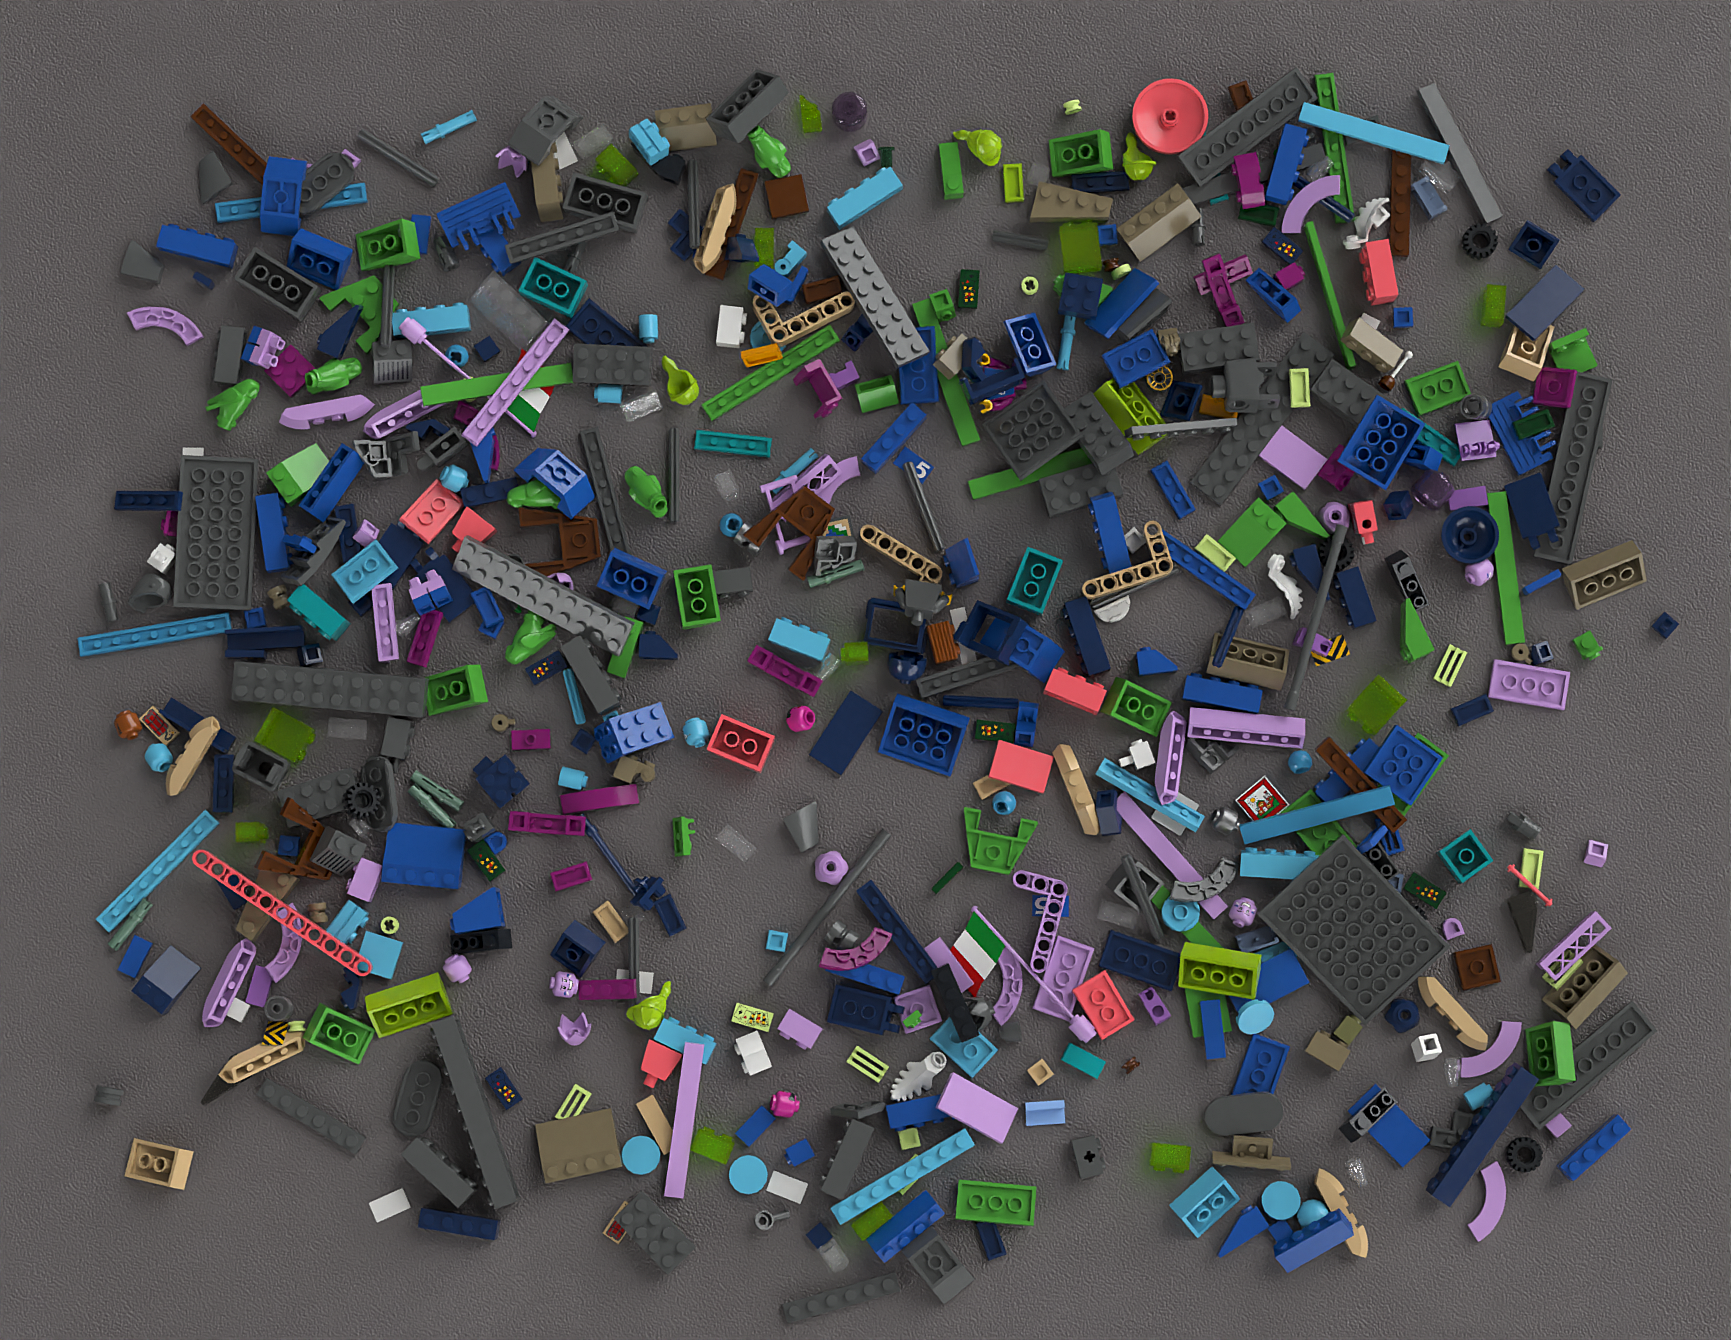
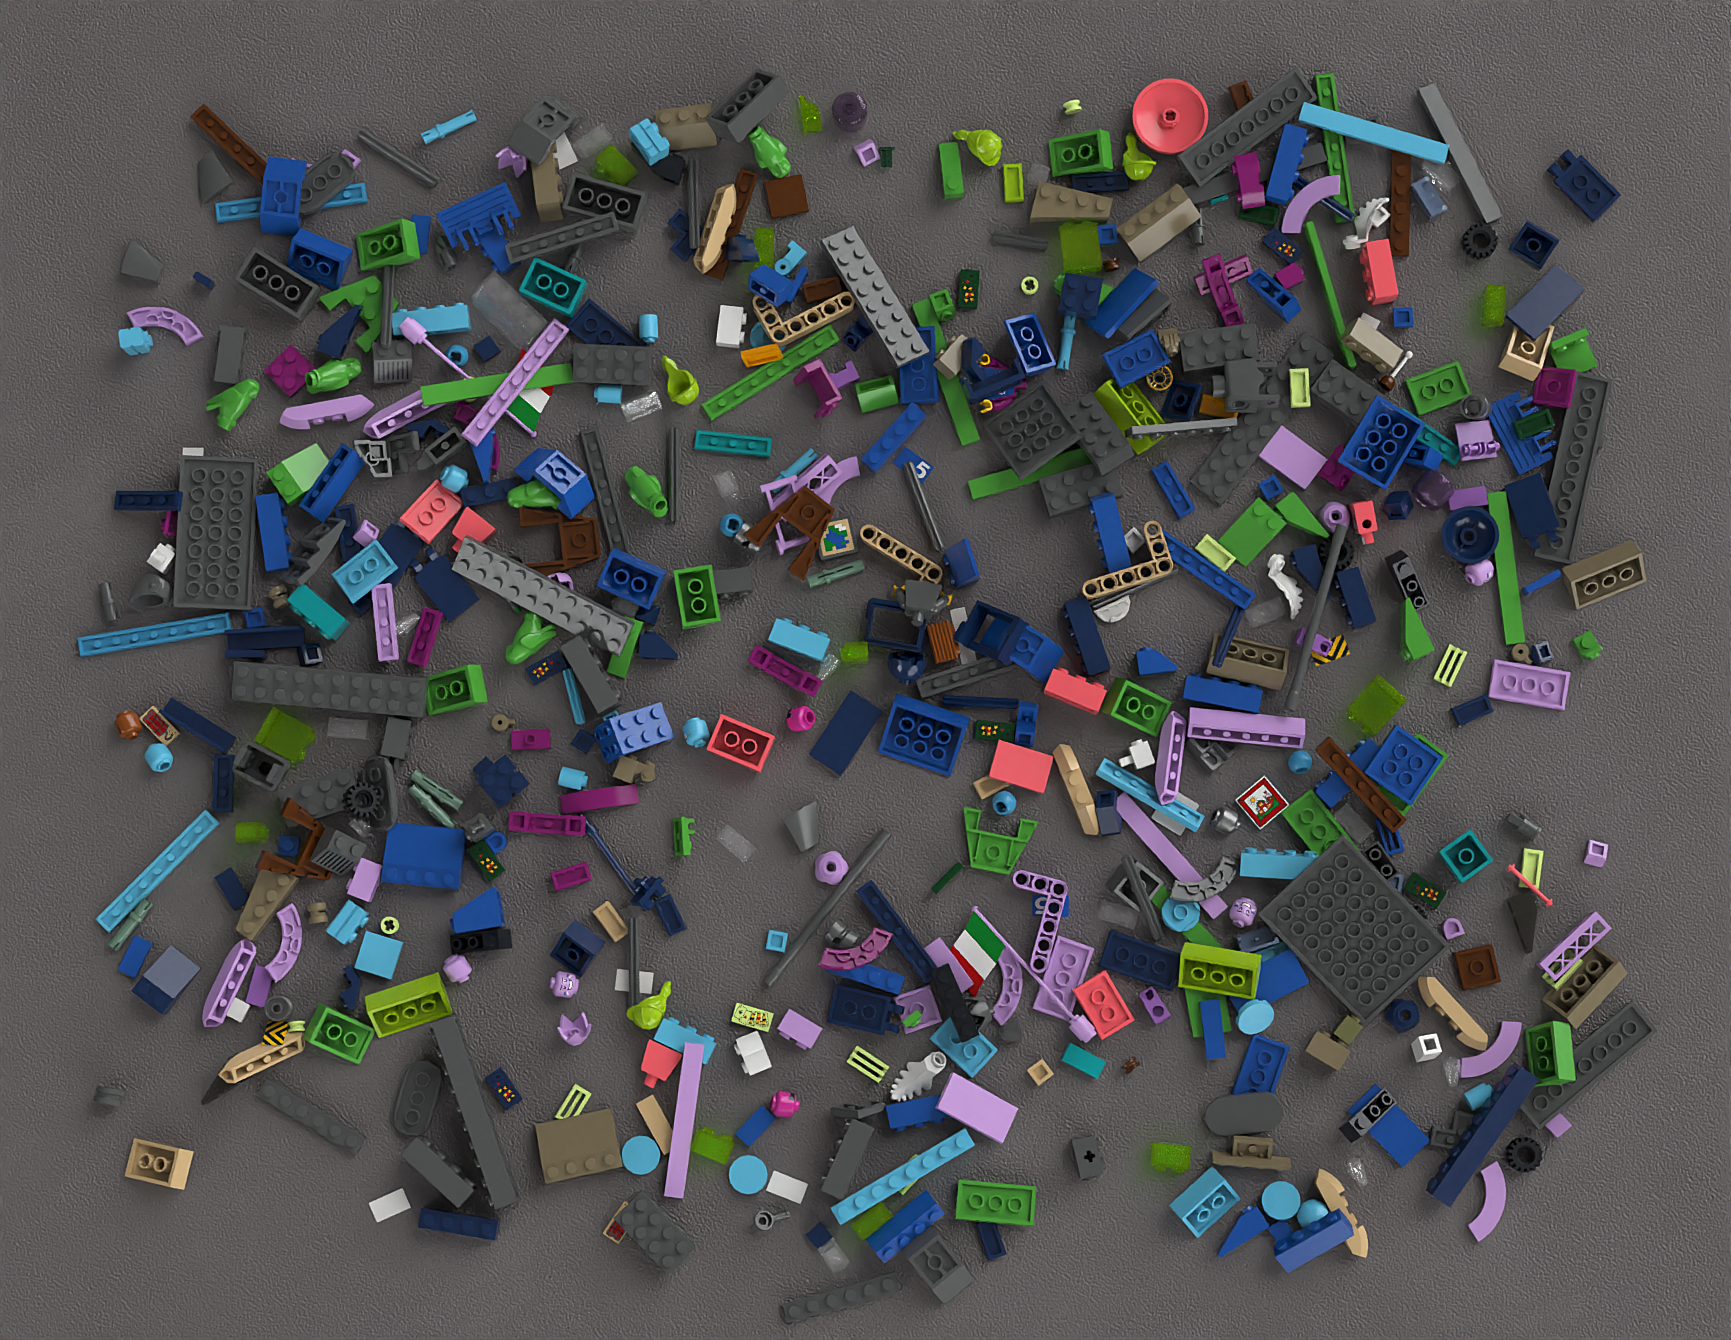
blue brick [156,224,238,269] -> none
tan brick [166,716,220,796] -> none
coral beam [192,850,373,976] -> none
lavender hips [240,326,285,369] -> none
blue plate [282,534,317,554] -> none
hips [409,570,453,616] -> none
blue tile [471,587,504,628] -> none
blue plate [478,621,504,640] -> none
magenta plate [578,979,637,1000] -> none
blue brick [784,1138,815,1167] -> none
dark grey slope [814,536,857,576] -> none
medium azure brick [827,167,903,230] -> none
yellowish green tile [898,1127,921,1150] -> none
teal brick [1006,546,1063,616] -> none
light blue panel [1025,1100,1065,1126] -> none
yellowish green tile [1111,264,1131,280] -> none
dark azure tile [1239,785,1395,844] -> none
clear cone [1306,156,1334,181] -> none
blue tile [1356,825,1388,854] -> none
blue brick [1556,1114,1631,1181] -> none
dark blue tile [1651,612,1679,639] -> none
none -> medium azure brick [118,327,153,356]

